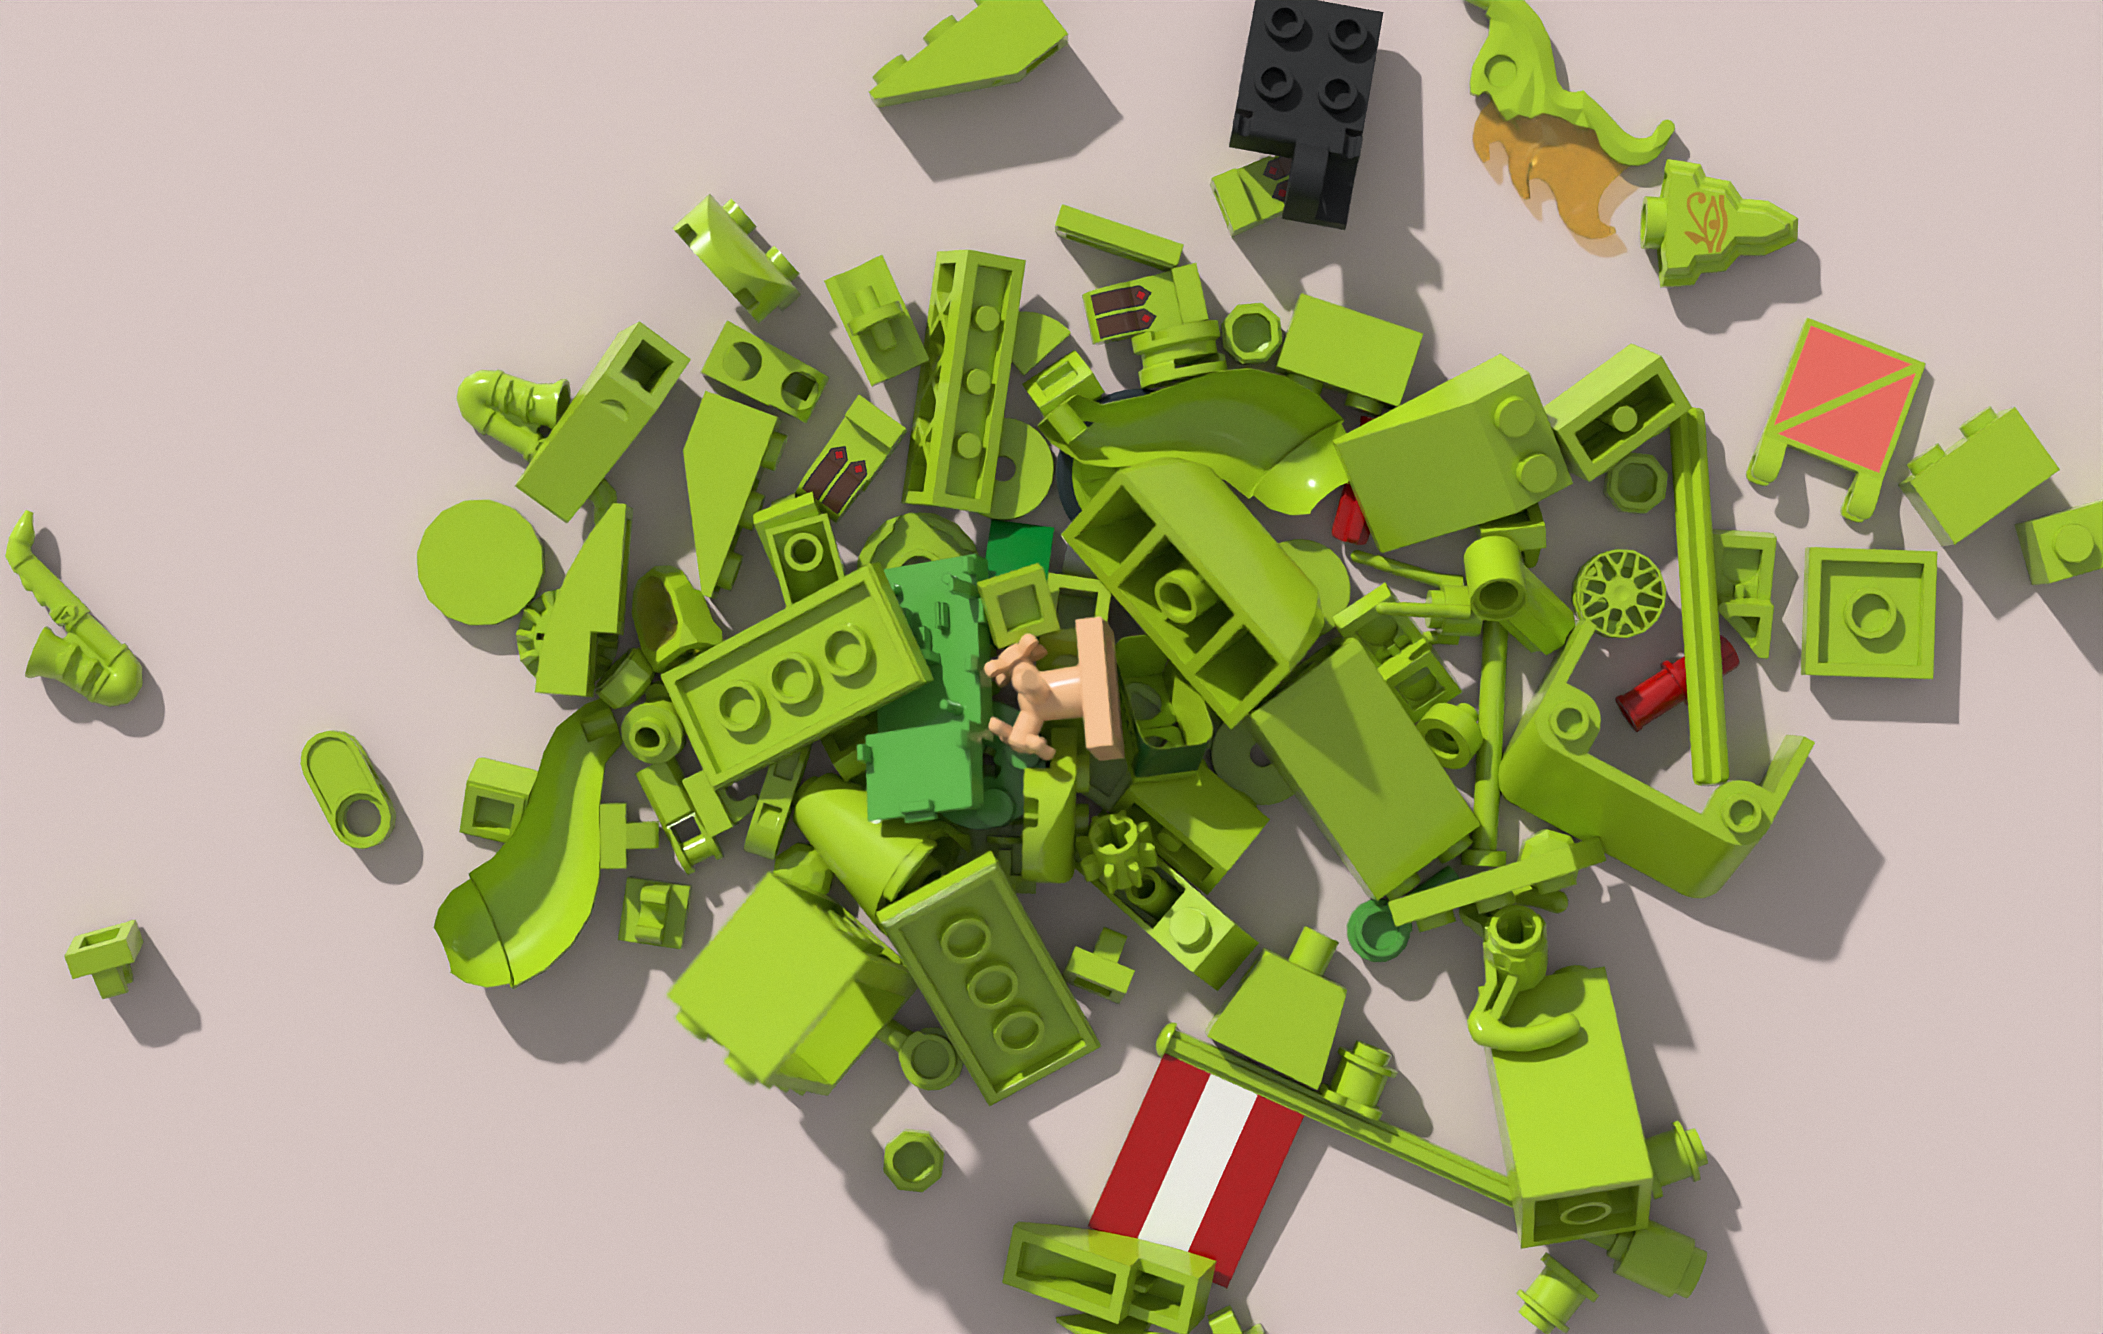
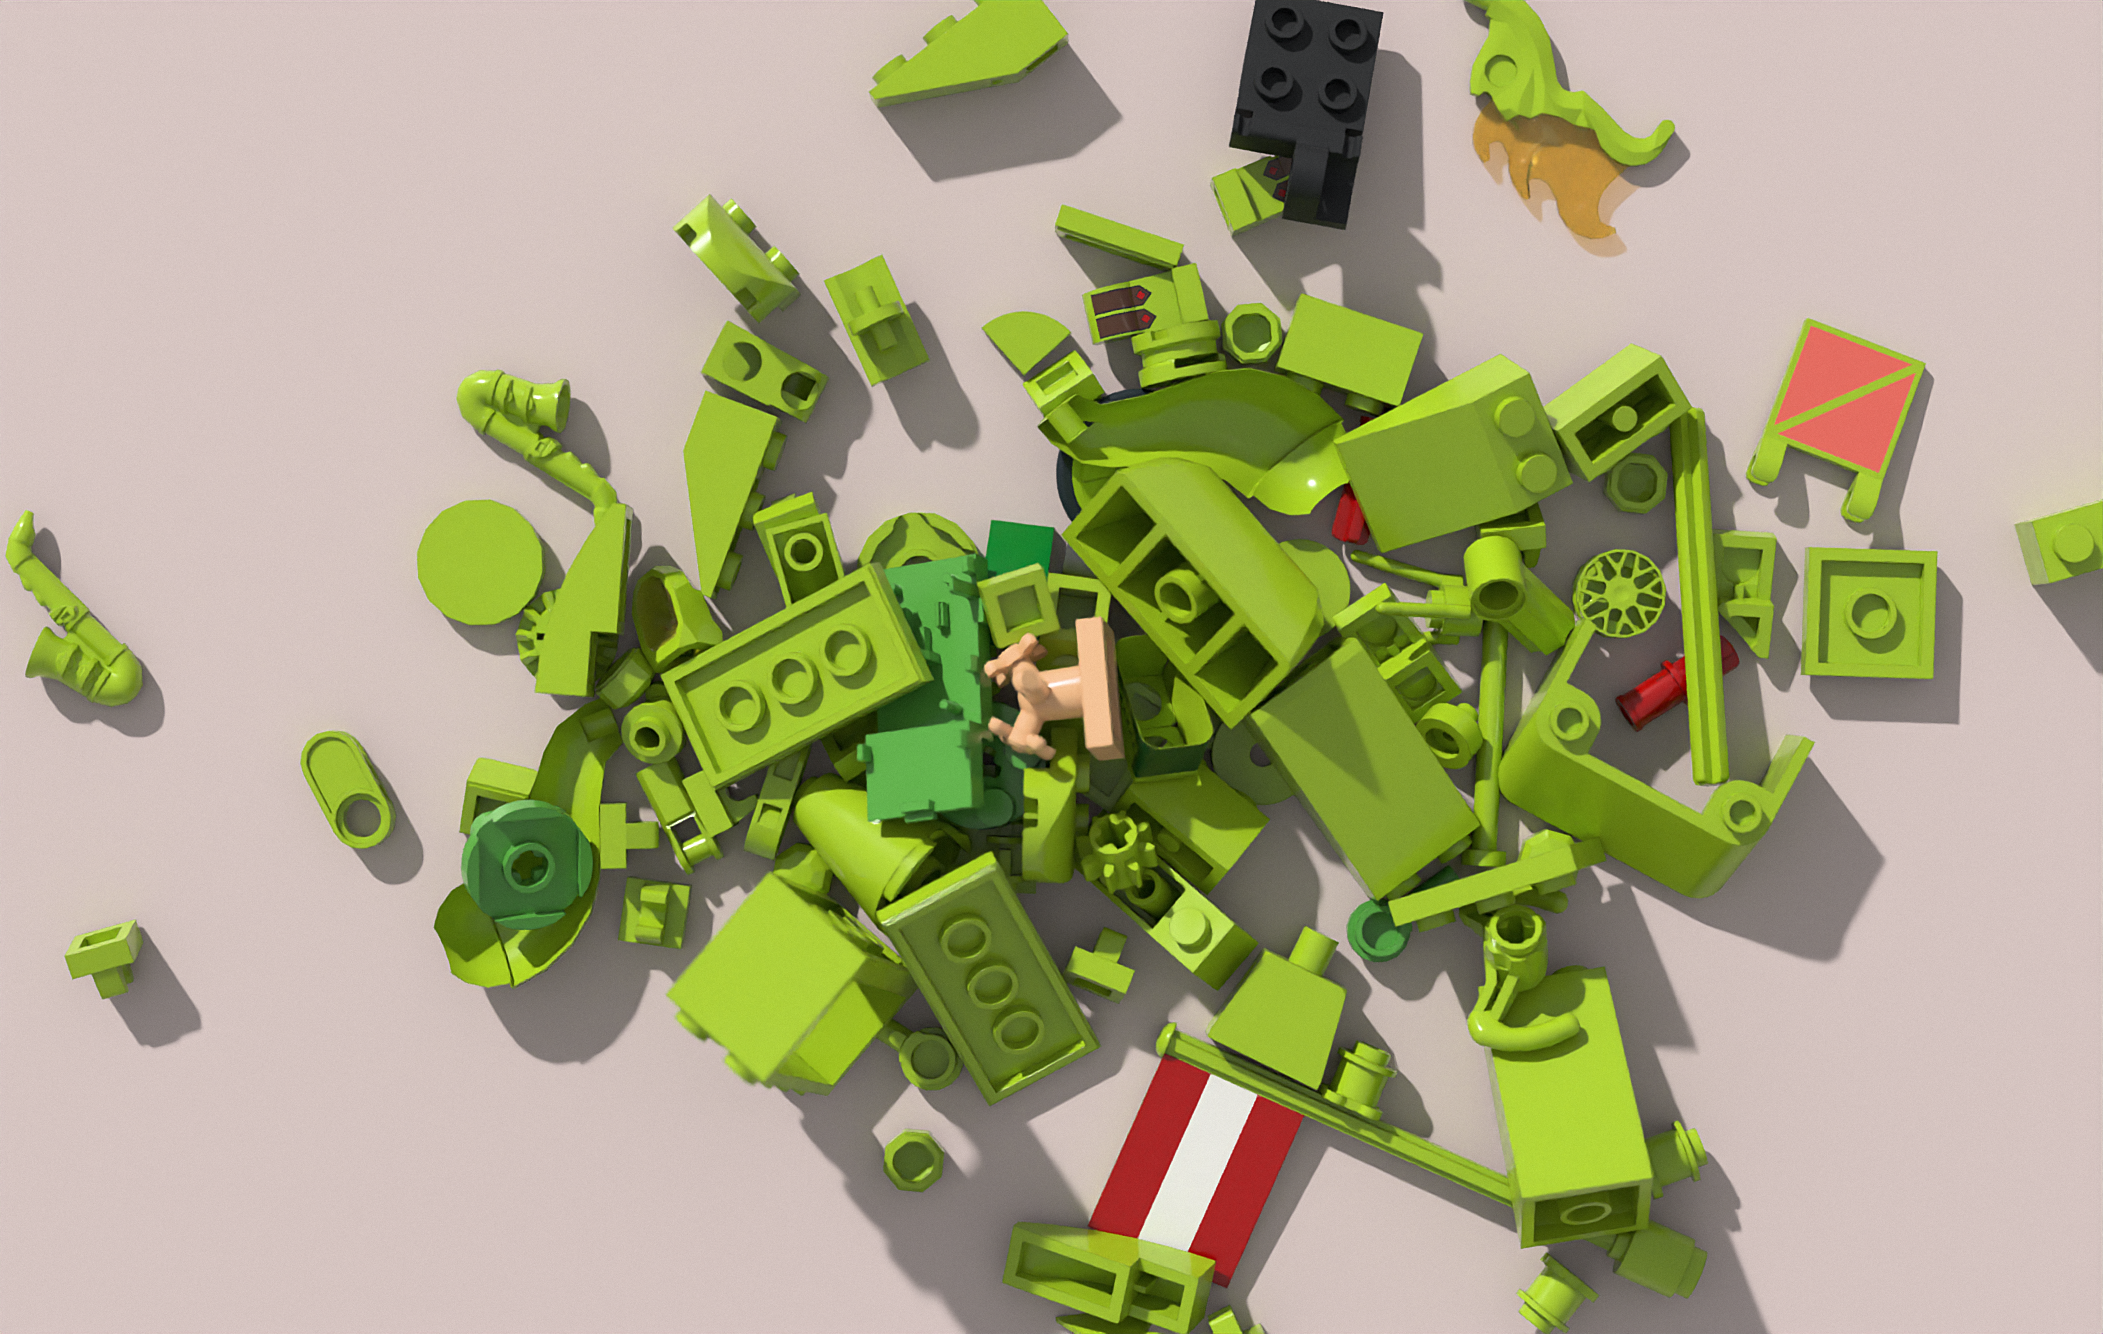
lime slope [515,321,691,523] -> none
lime leg [795,394,908,524] -> none
lime fence [901,249,1026,514] -> none
lime piece [977,418,1054,520] -> none
lime rock [1640,159,1798,288] -> none
lime brick [1897,406,2060,546] -> none
none -> bright green plate [461,800,593,930]

